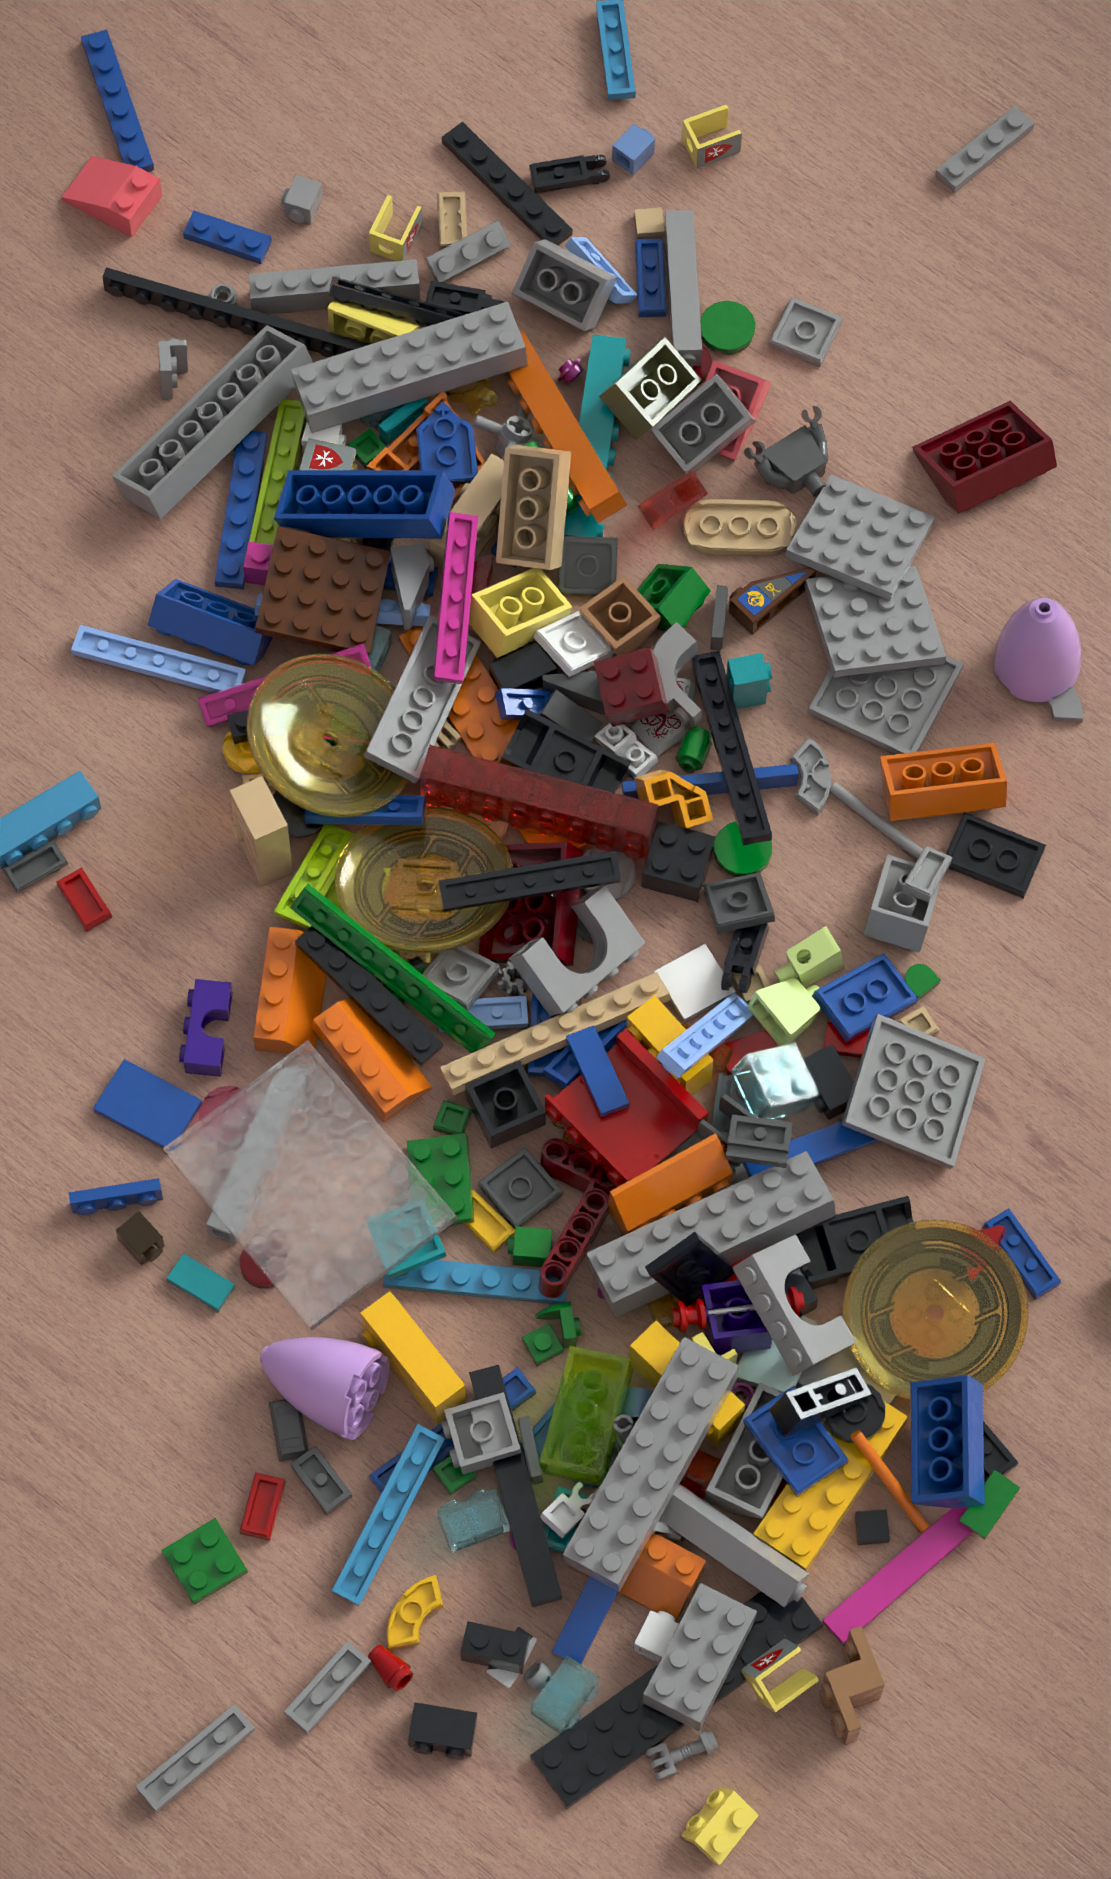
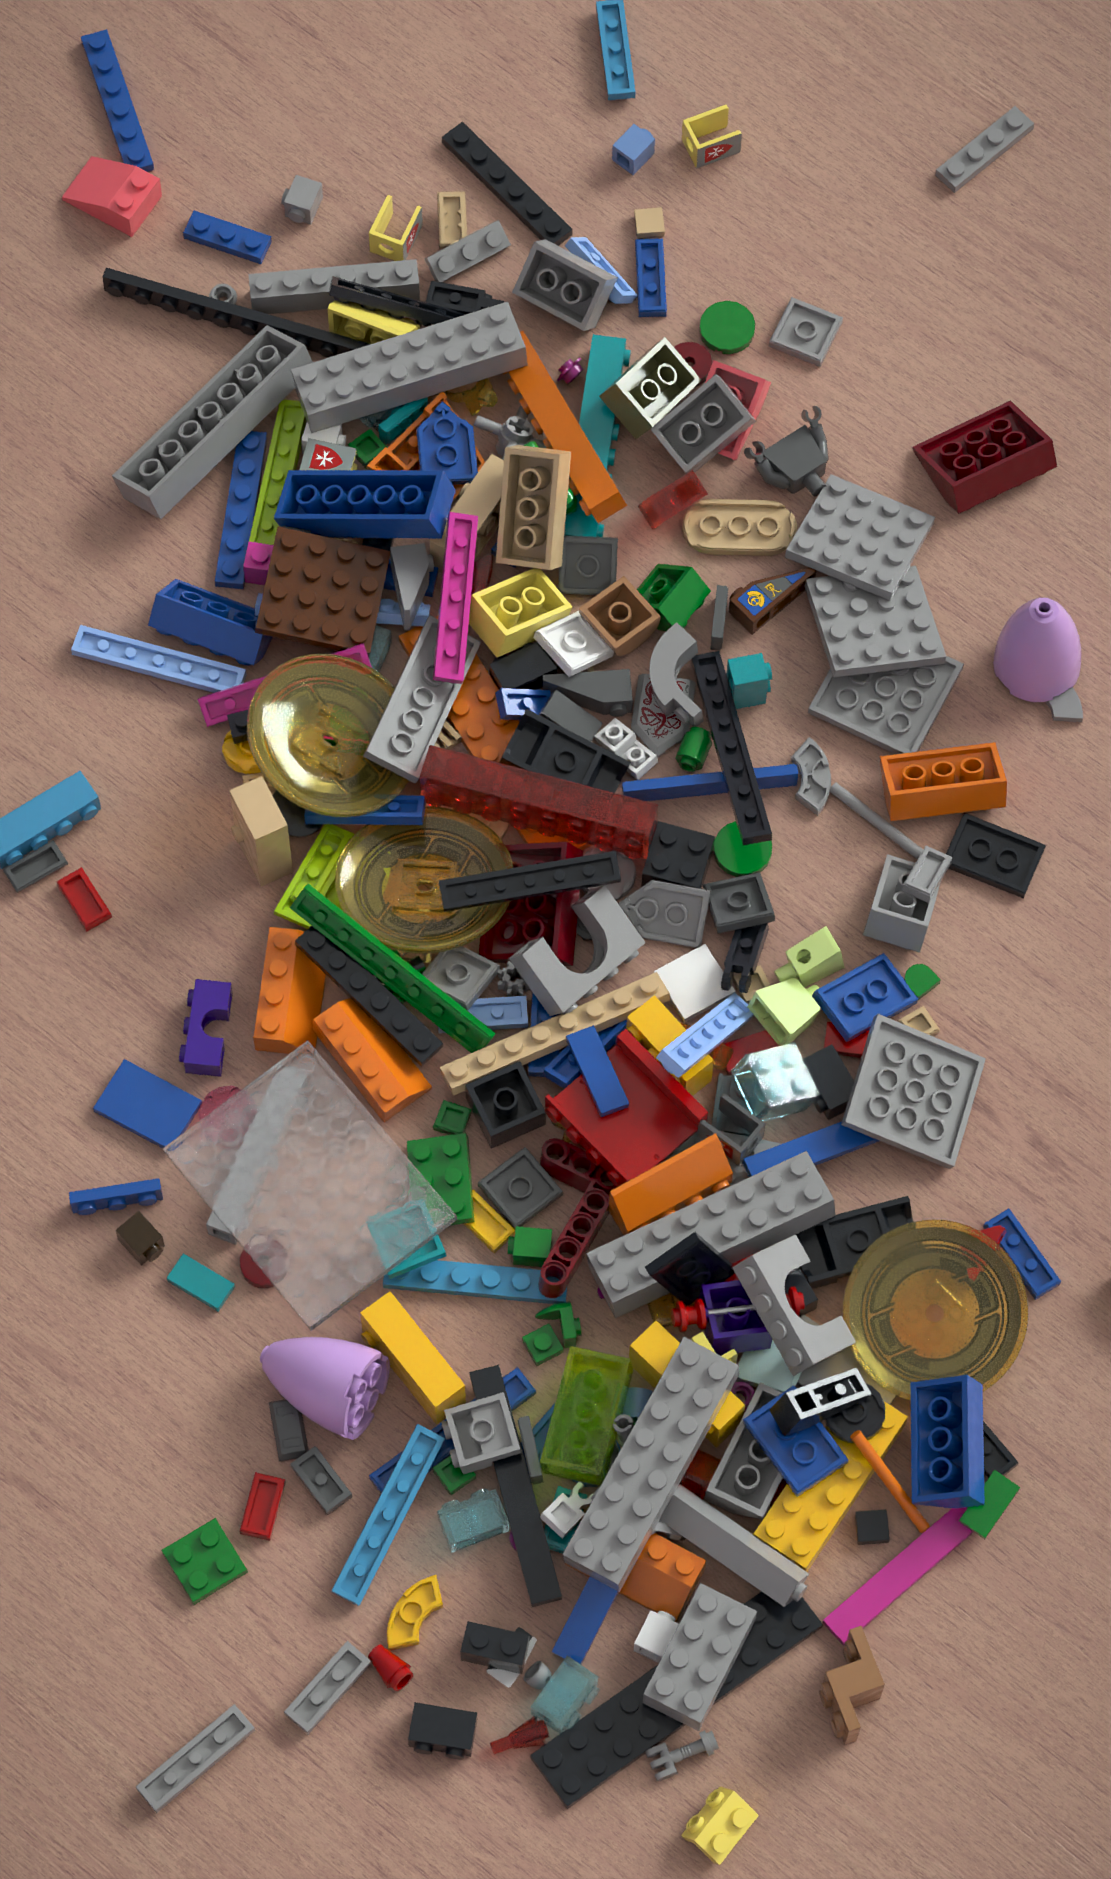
light grey bracket [158,338,188,399] -> none
black hinge [529,154,610,193] -> none
dark red brick [594,647,669,727] -> none
light orange brick [634,769,713,828] -> none
light grey brick [665,210,702,367] -> none
dark grey plate [726,1115,793,1168] -> none
light yellow piece [741,1639,819,1712] -> none
none -> clear red cone [490,1715,550,1755]
none -> light grey tile [618,880,710,948]

